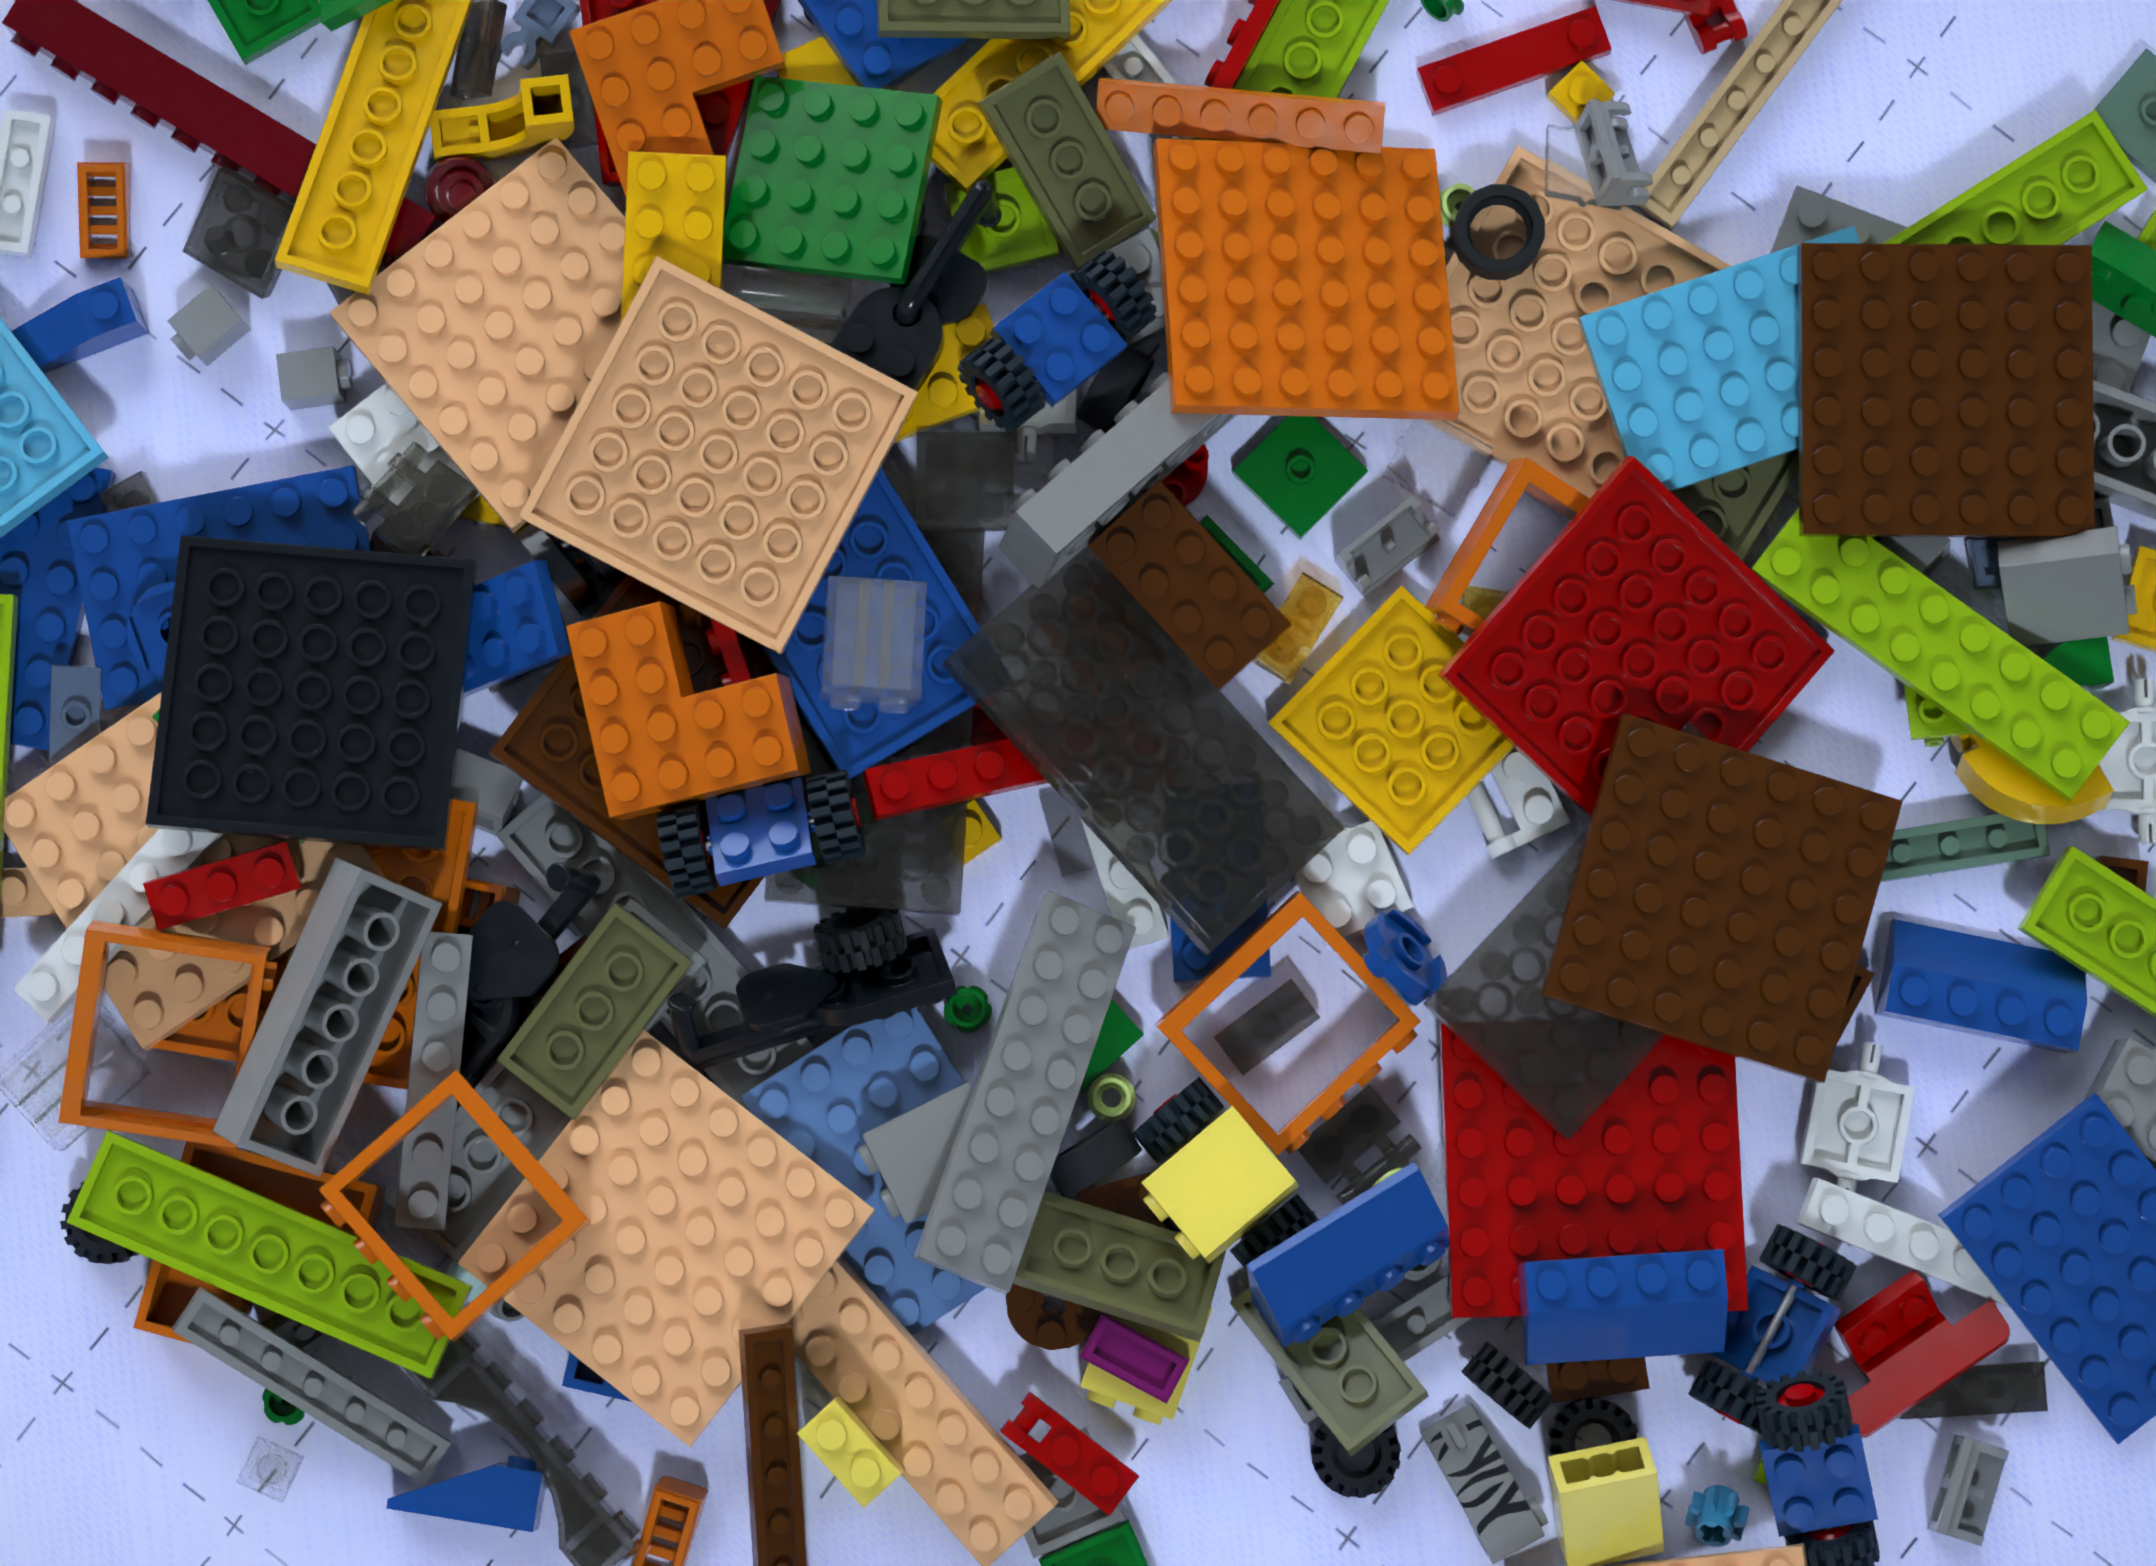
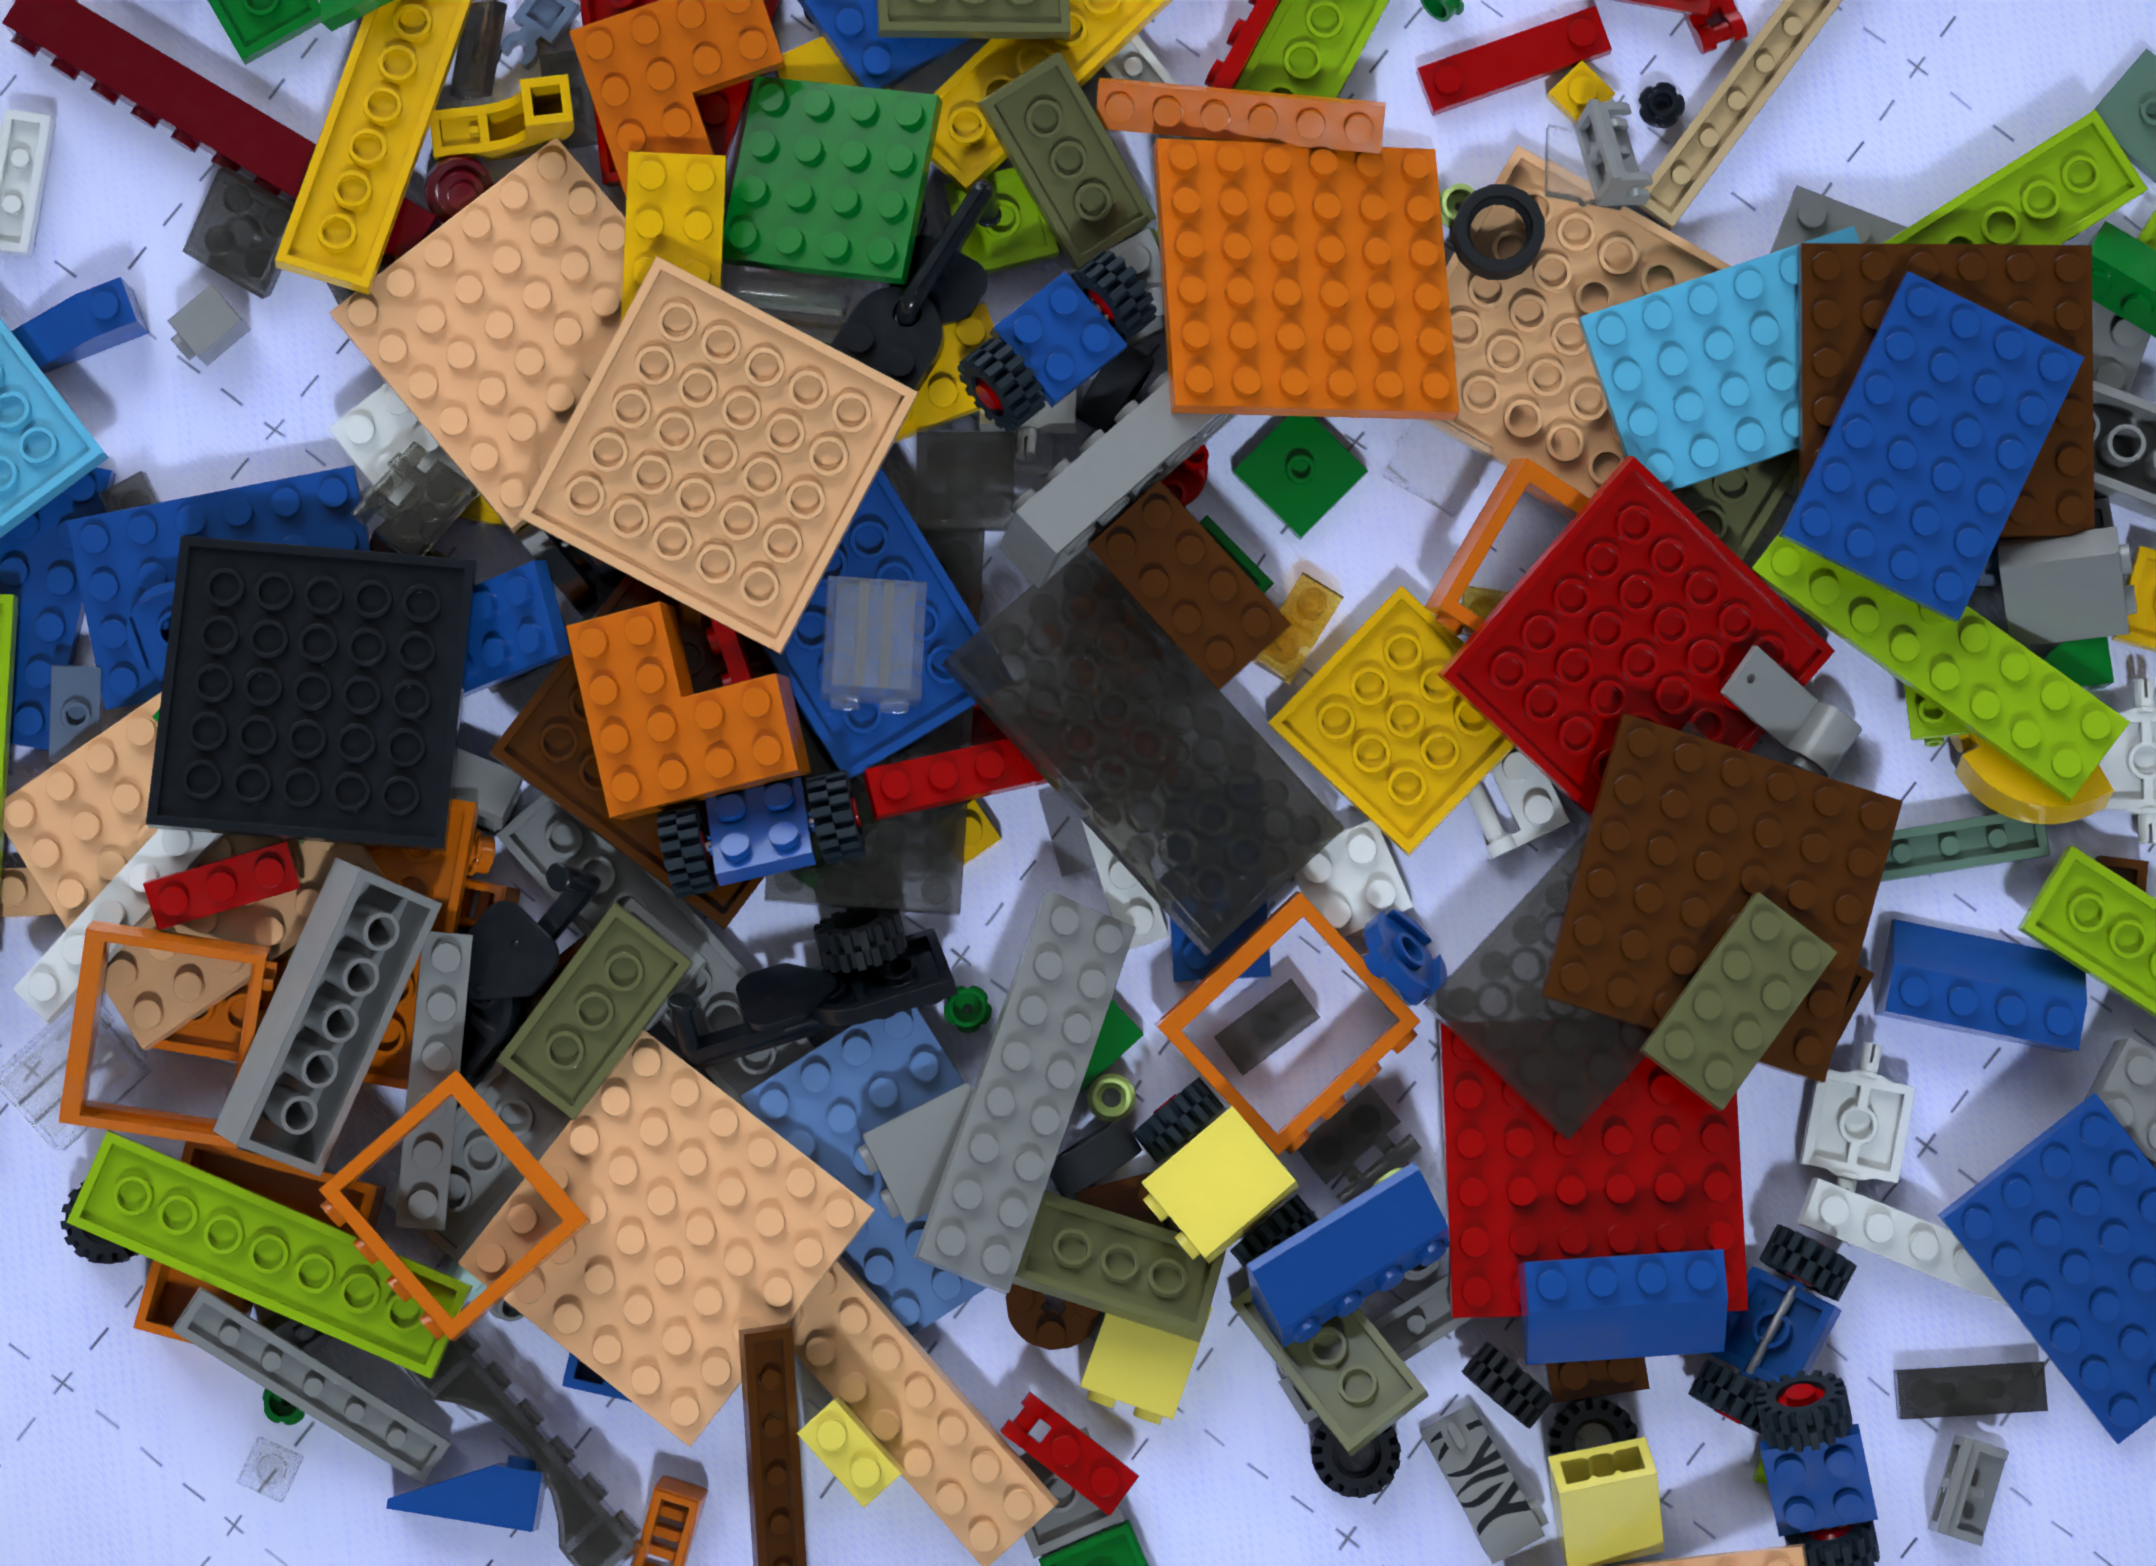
orange slope [77,162,131,259] -> none
light grey brick [276,346,353,410] -> none
magenta tile [1079,1313,1190,1404] -> none
light grey hinge [1335,494,1440,598] -> none
dark azure gear [1685,1485,1750,1547] -> none
red plate [1834,1269,2010,1438] -> none
none -> orange plate [467,829,495,876]
none -> black plate [1638,82,1685,129]
none -> olive plate [1639,892,1837,1111]
none -> light grey door [1720,645,1862,778]
none -> blue plate [1779,271,2085,622]

